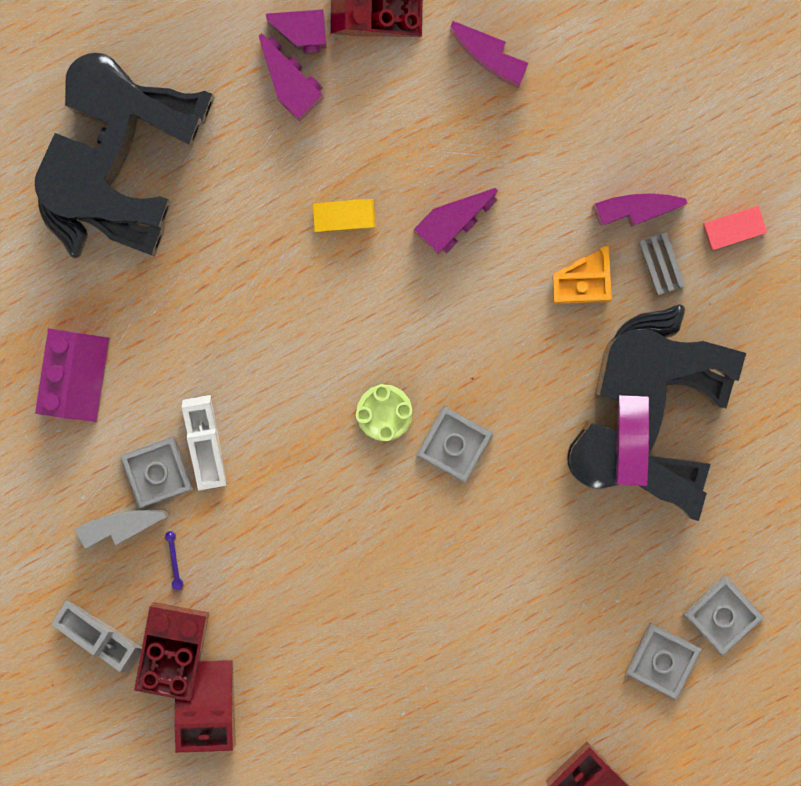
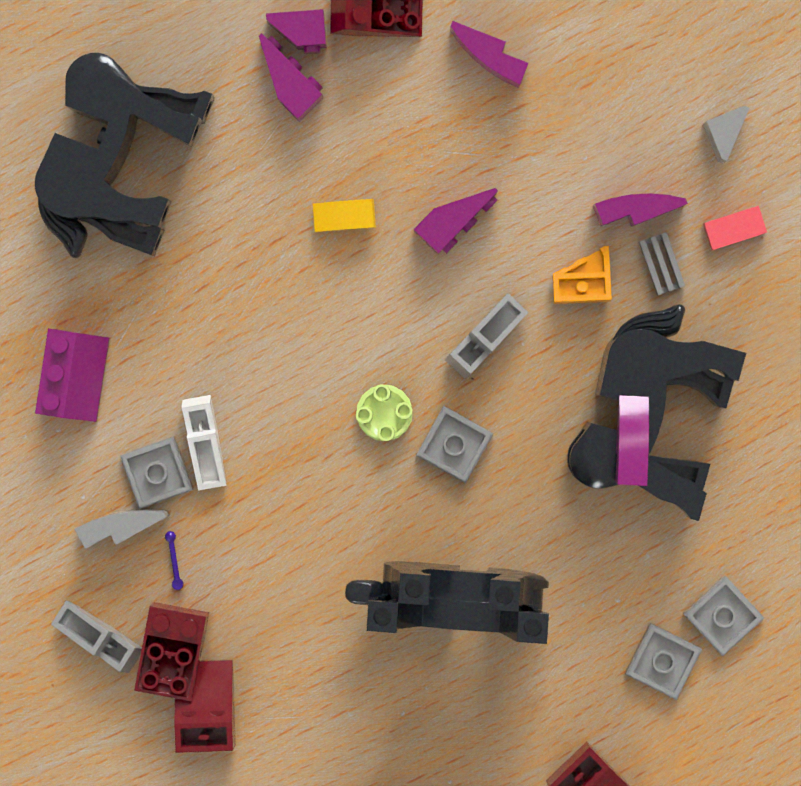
none -> black animal [345,561,549,644]
none -> light grey slope [445,293,529,379]
none -> light grey slope [703,106,749,164]

